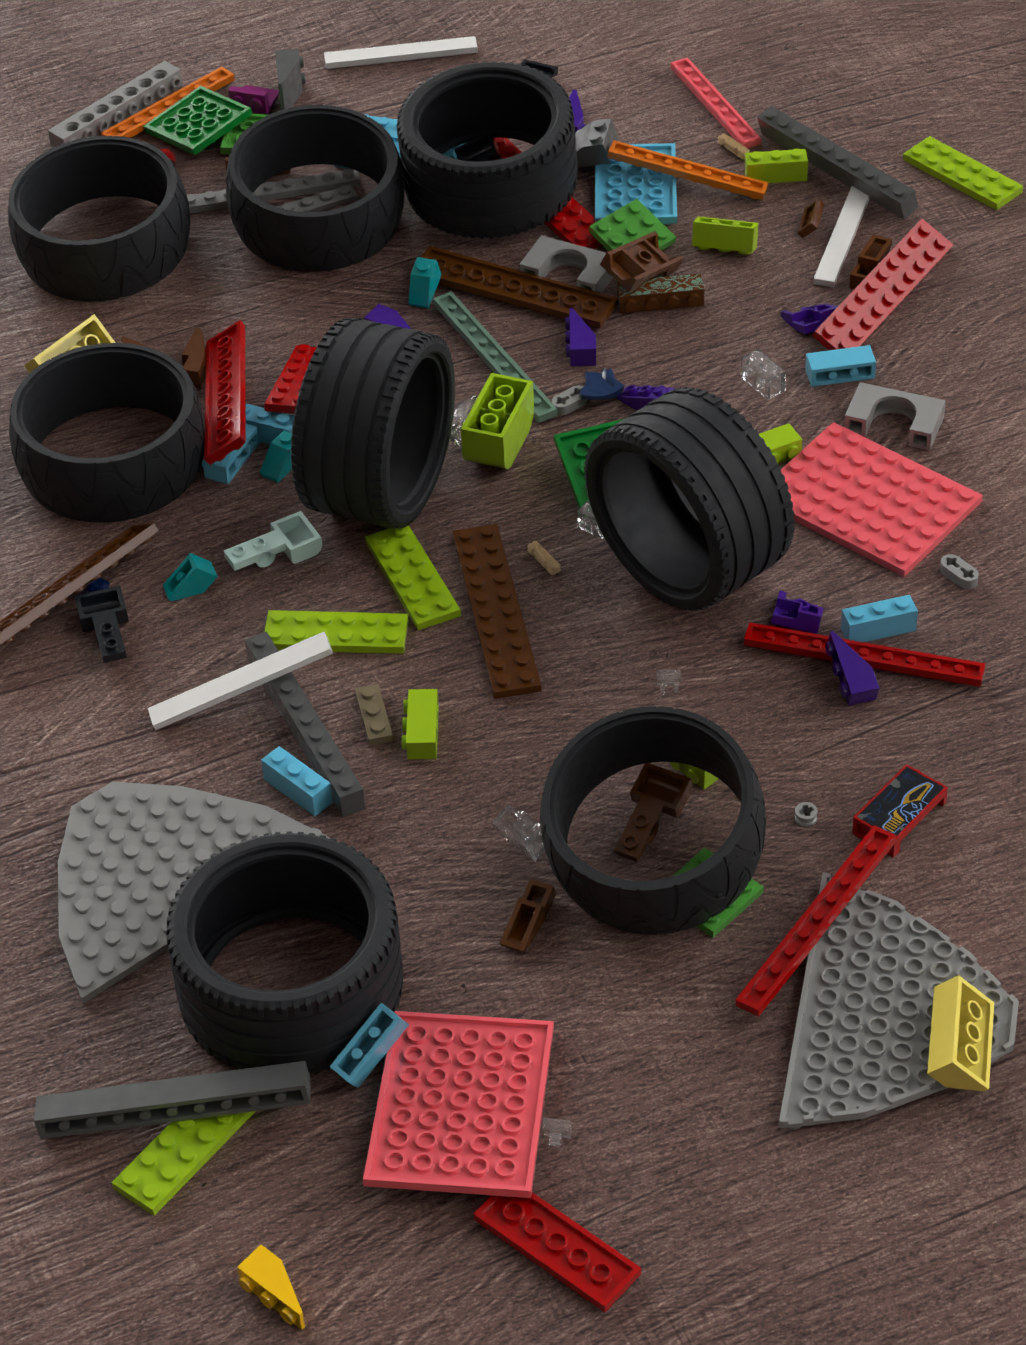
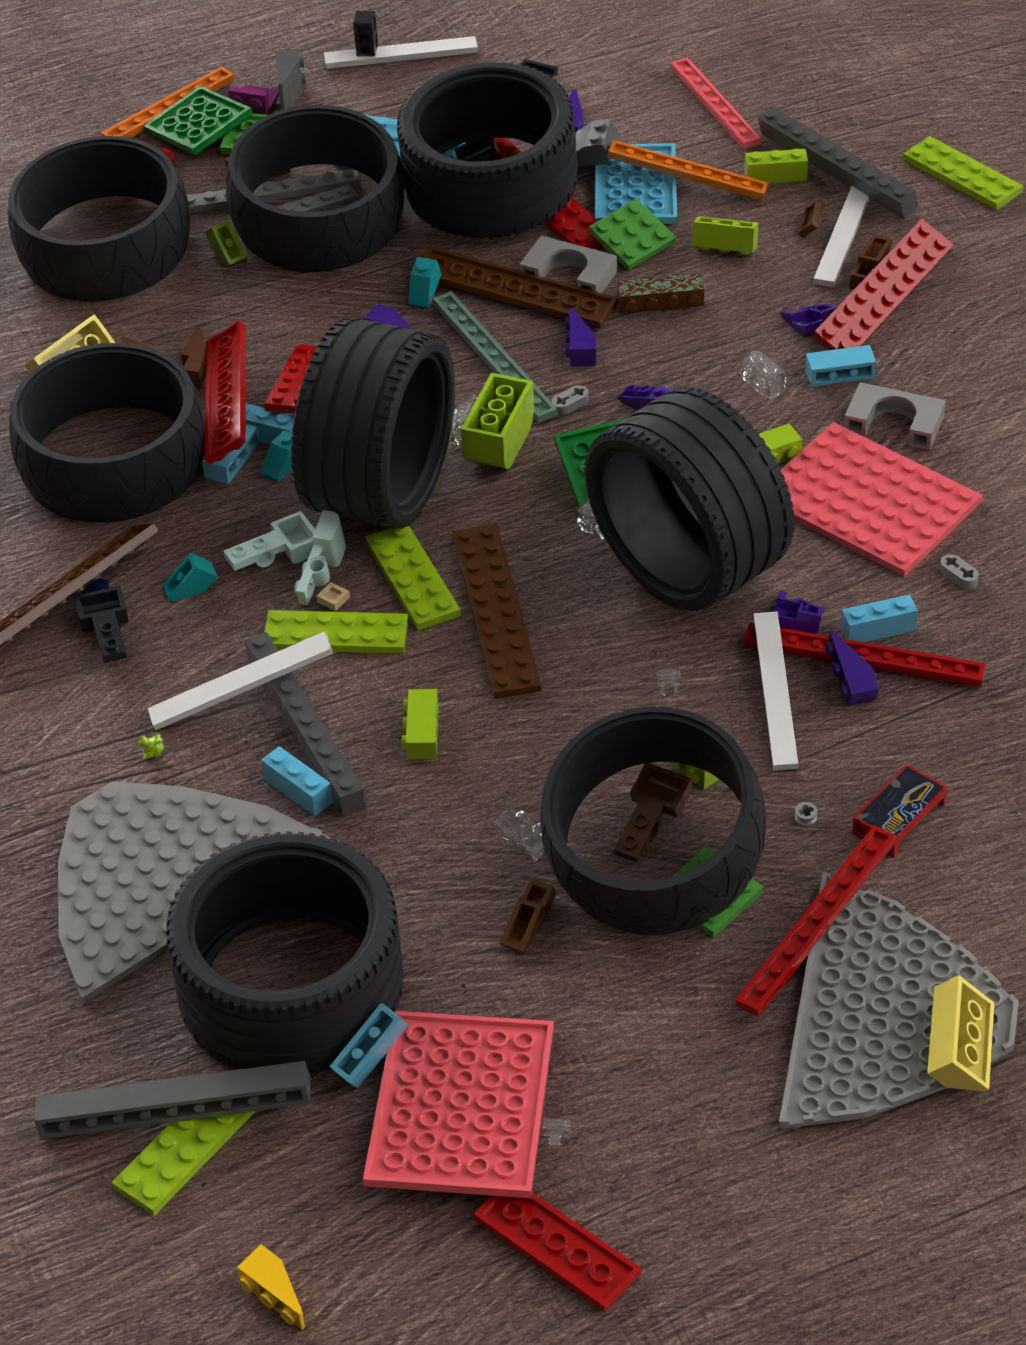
light grey brick [48,61,183,148] -> none
dark tan plate [355,684,393,746] -> none
tan axle [527,541,561,575] -> none
dark blue arm [579,368,624,400] -> none
reddish brown piece [600,231,684,292] -> none
tan axle [718,133,750,160] -> none
none -> lime plant [138,733,164,760]
none -> lime slope [205,220,247,266]
none -> light aqua plate [294,510,346,605]
none -> tan plate [316,582,350,611]
none -> black brick [353,11,378,57]
none -> white tile [754,612,798,771]

